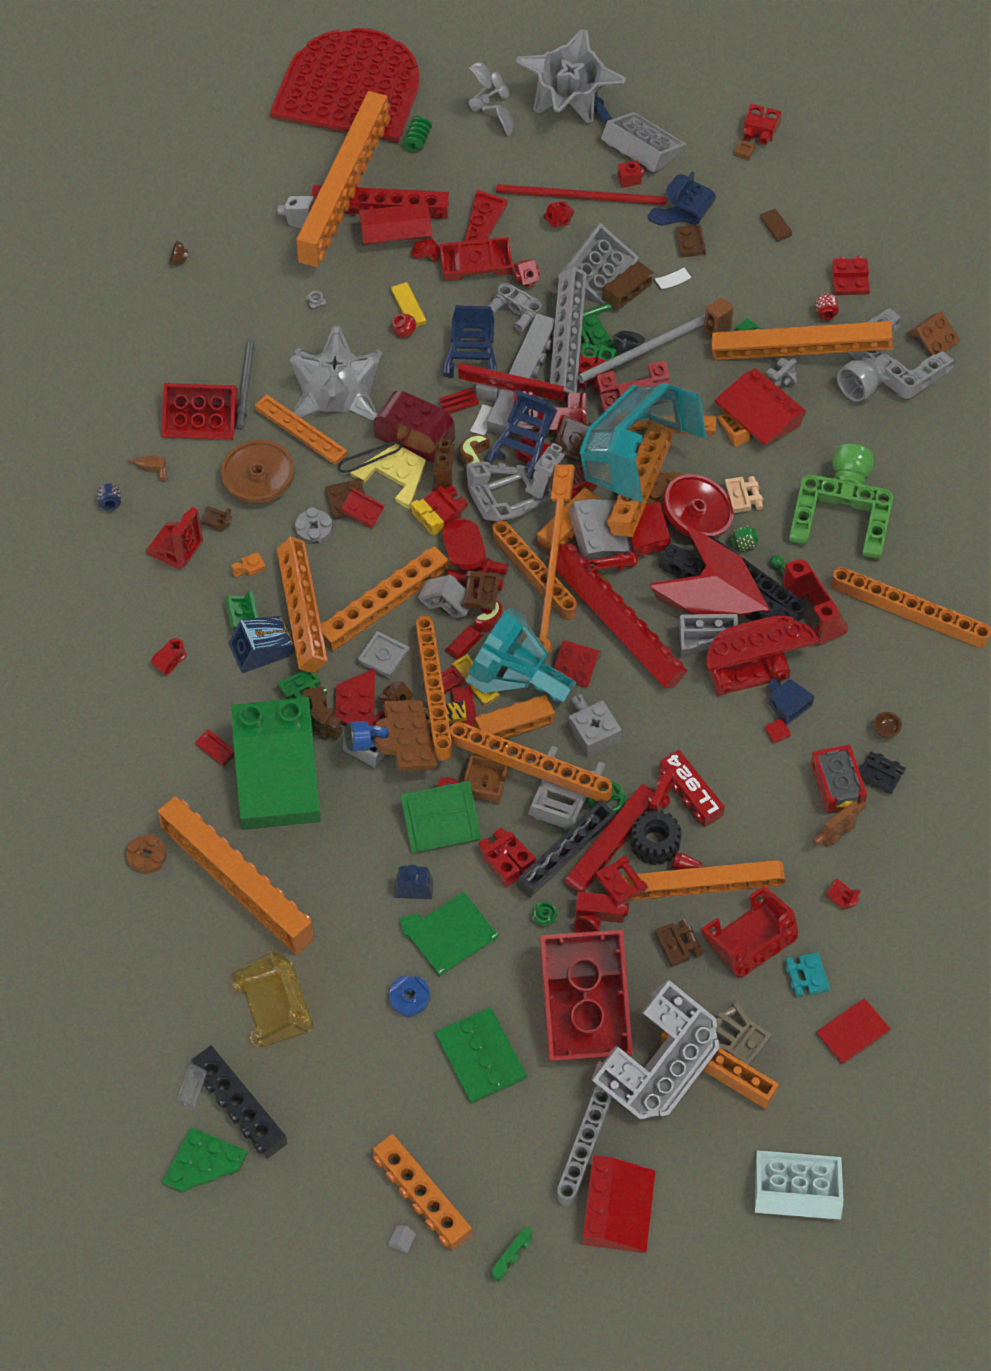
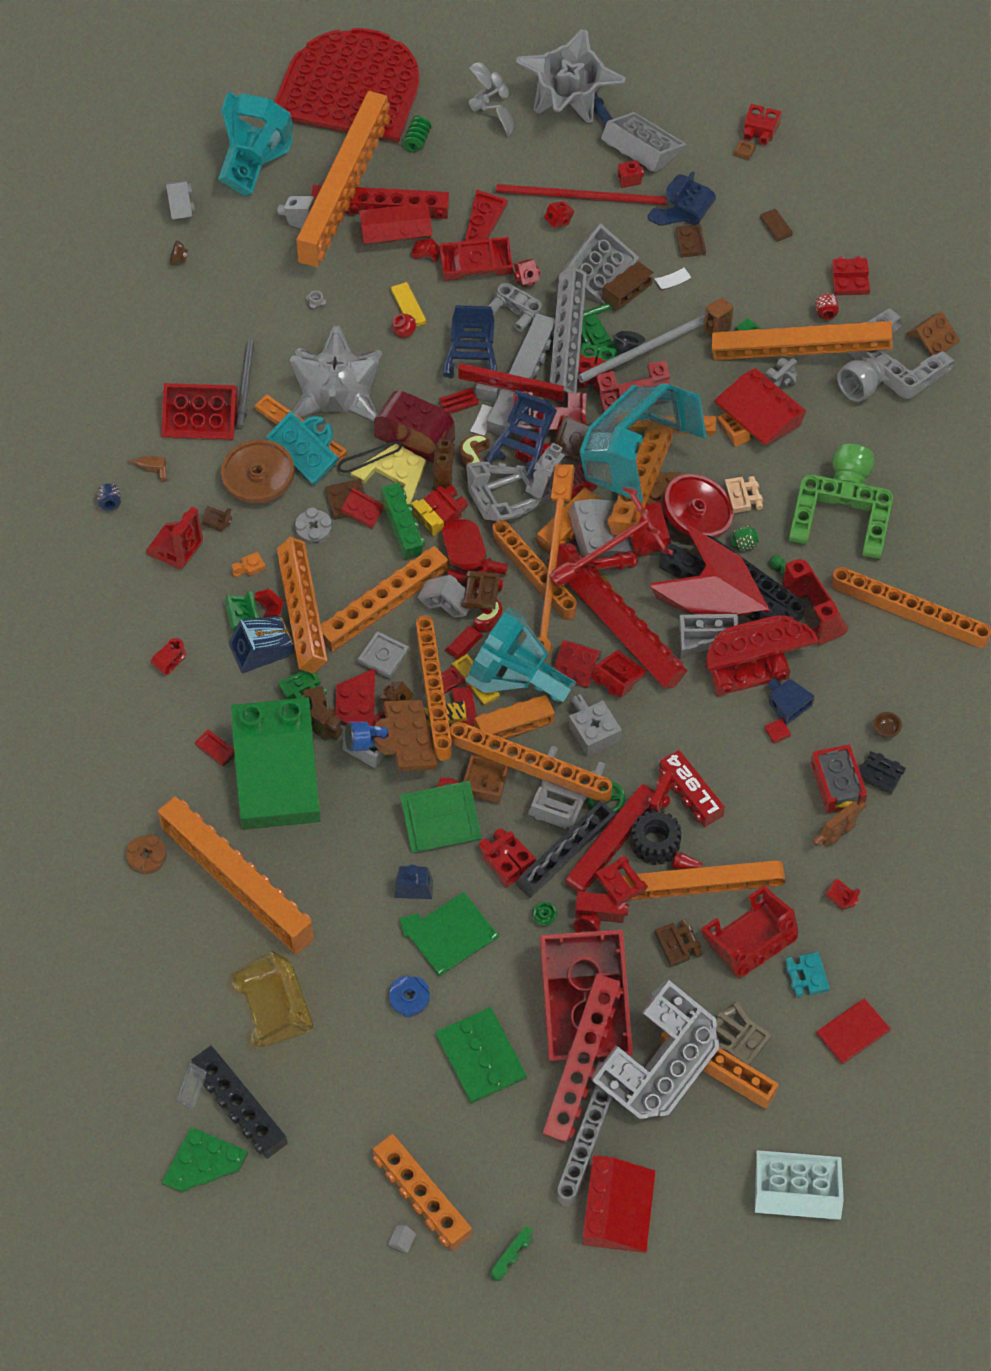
none -> light grey brick [166,180,195,219]
none -> teal plate [218,92,294,197]
none -> red bracket [254,588,284,617]
none -> teal plate [266,411,340,485]
none -> green brick [380,483,425,560]
none -> red brick [542,974,622,1143]
none -> red piece [549,487,673,587]
none -> red plate [591,650,646,698]

